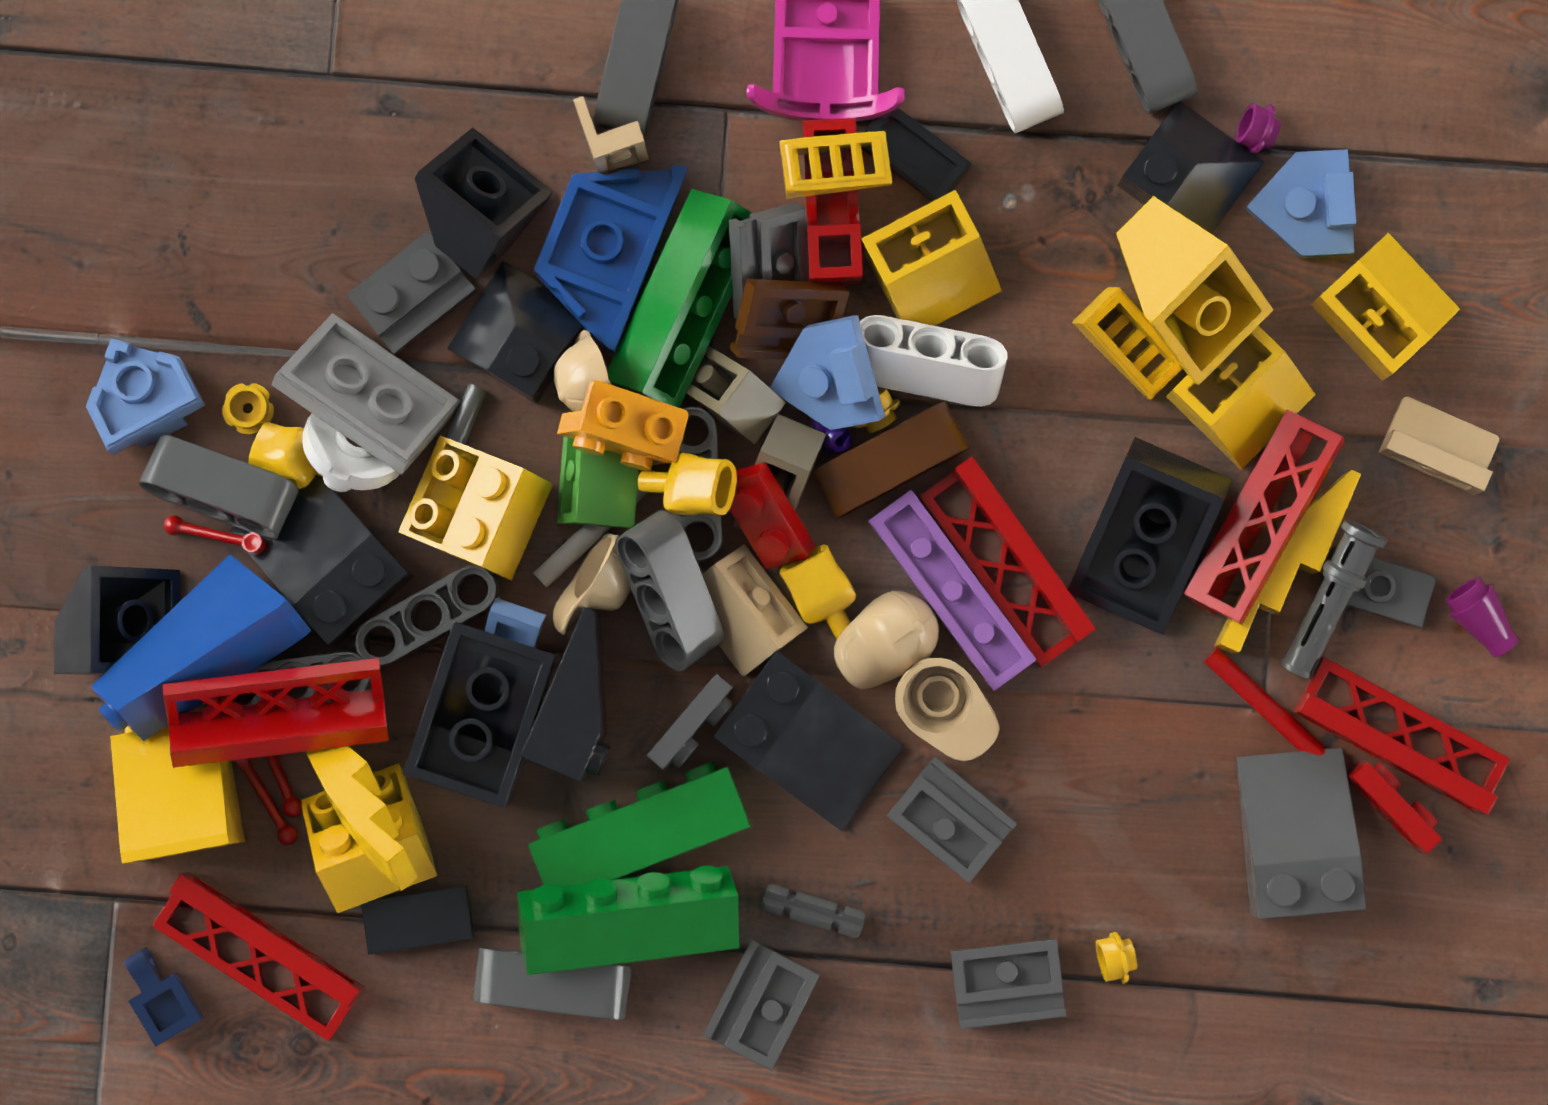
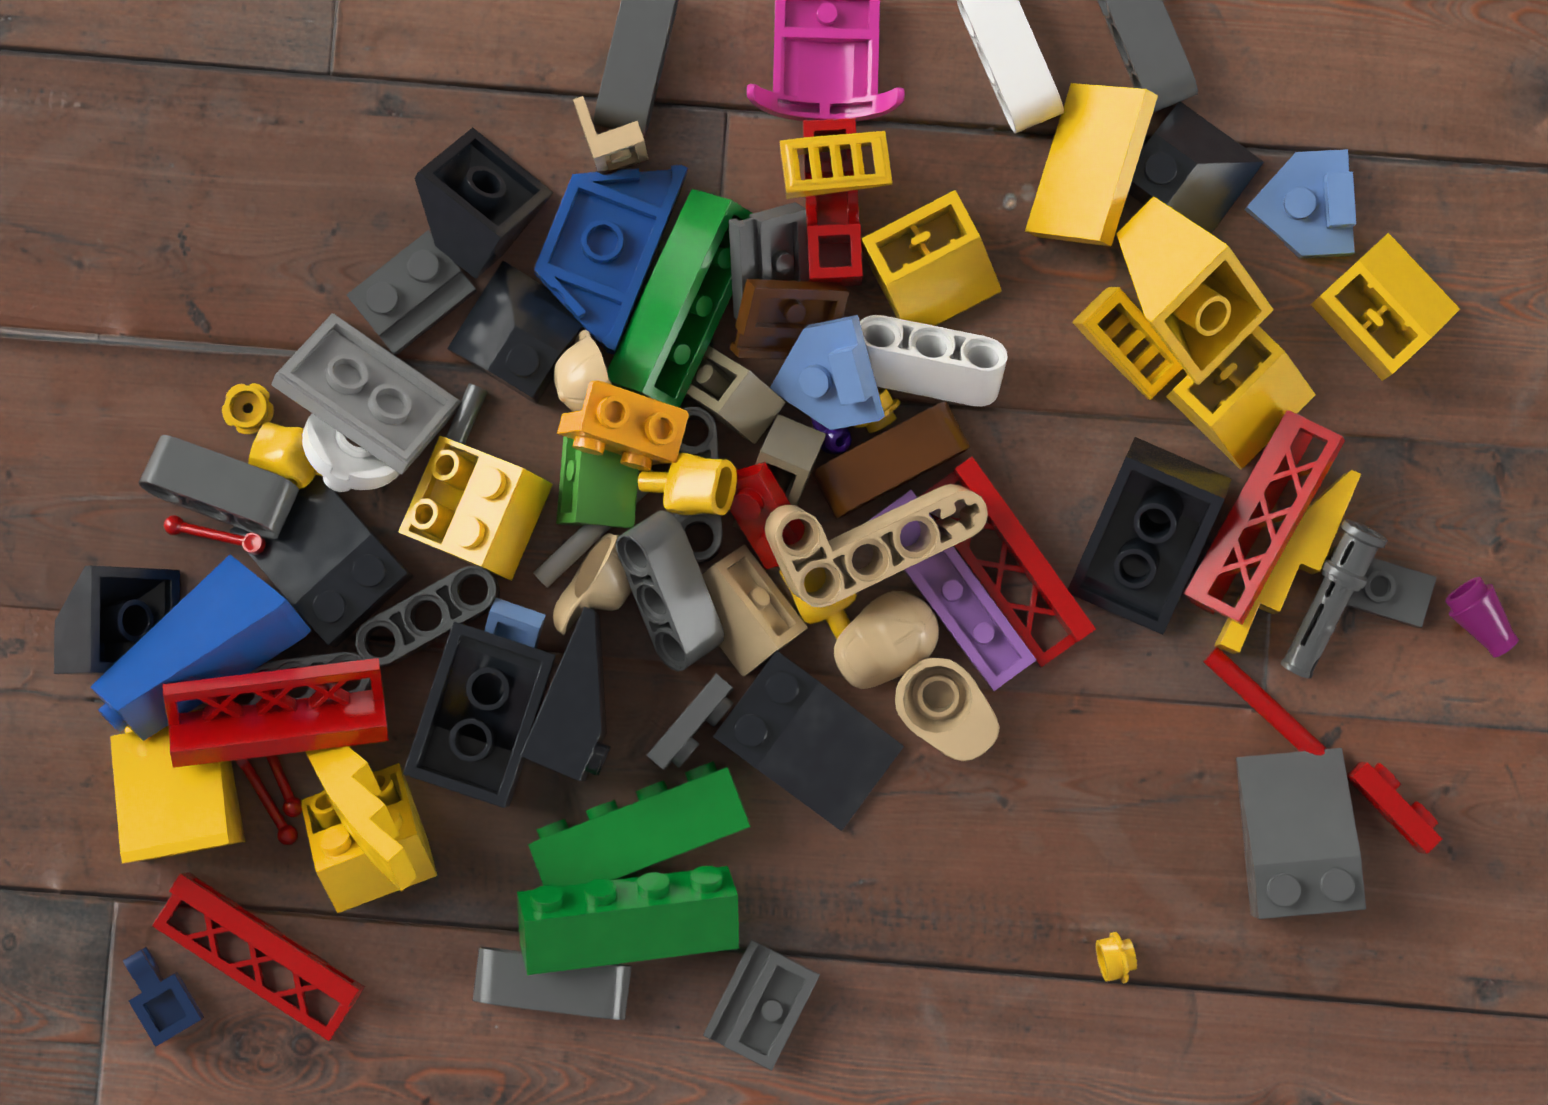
medium blue plate [86,338,205,455] -> none
black tile [361,885,475,955] -> none
dark grey axle [761,884,865,938] -> none
black tile [861,108,972,202] -> none
dark grey plate [886,756,1018,883] -> none
dark grey plate [950,938,1066,1029] -> none
magenta plate [1235,103,1281,154] -> none
red fence [1292,657,1511,815] -> none
tan panel [1378,396,1499,495] -> none
none -> tan beam [765,484,988,608]
none -> yellow tile [1025,83,1158,247]

